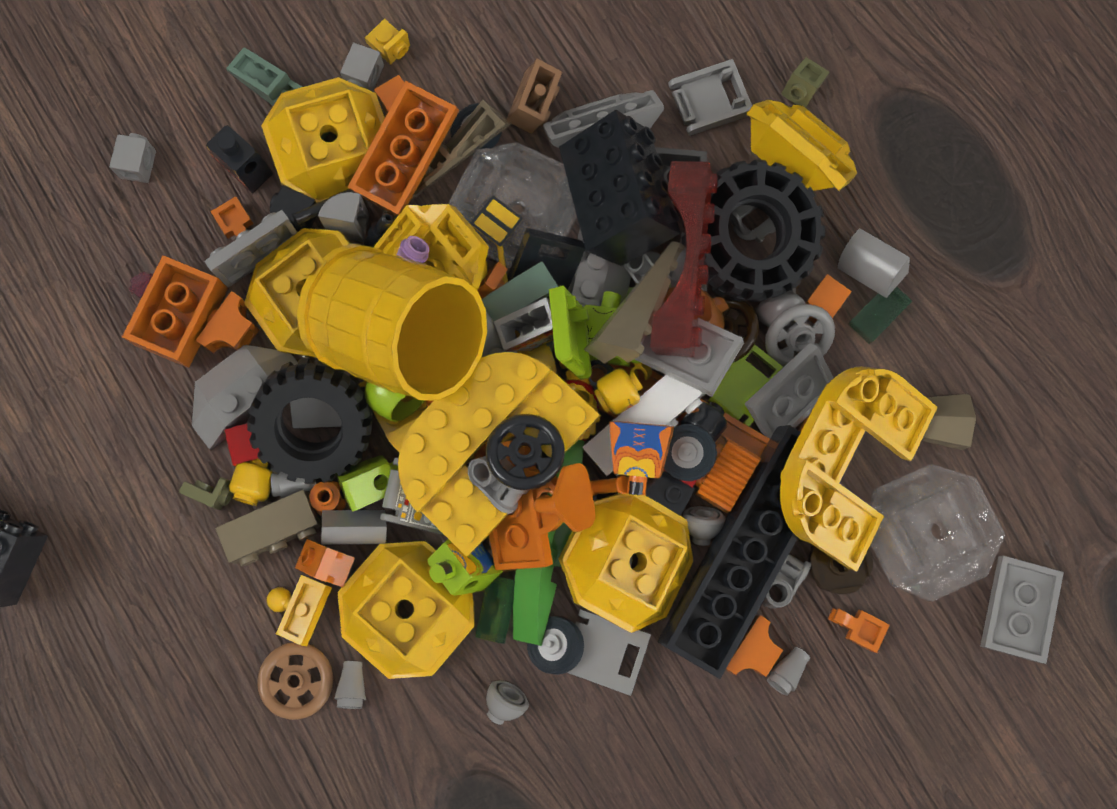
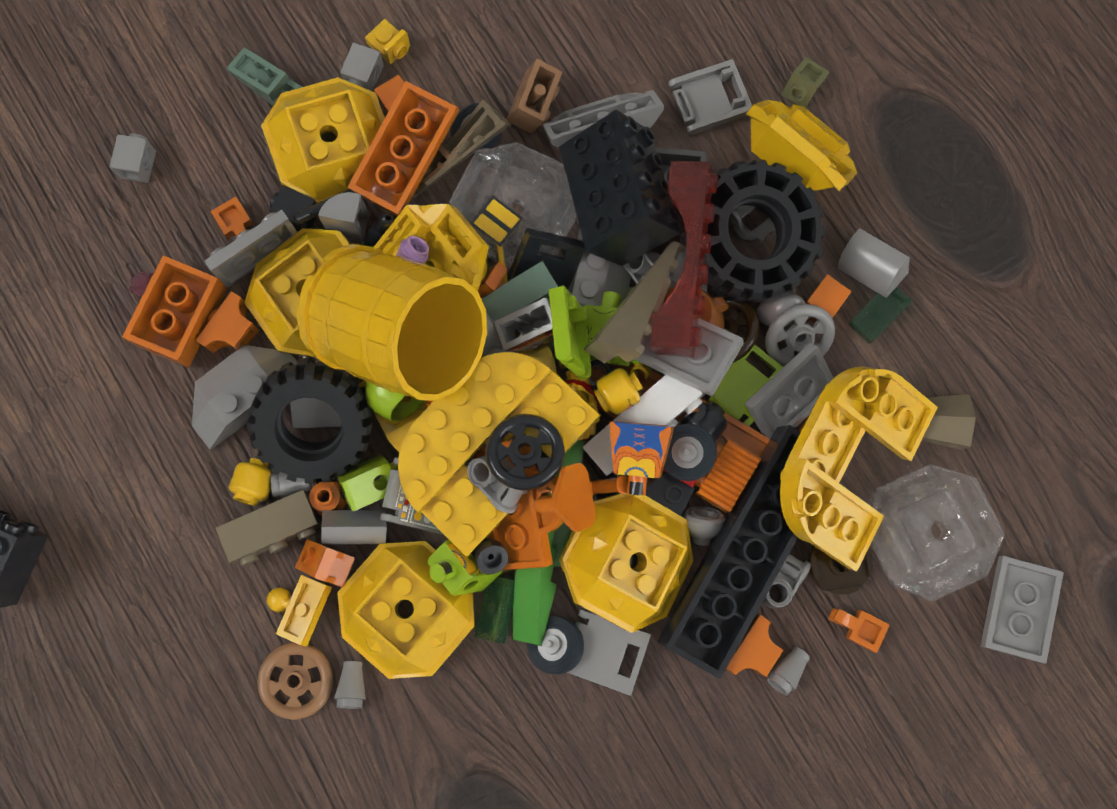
olive bracket [178,477,233,510] -> none
black torso [206,125,273,194] -> none
red panel [224,423,260,466] -> none
light grey brick [486,680,529,725] -> none
none -> black tile [474,540,508,574]

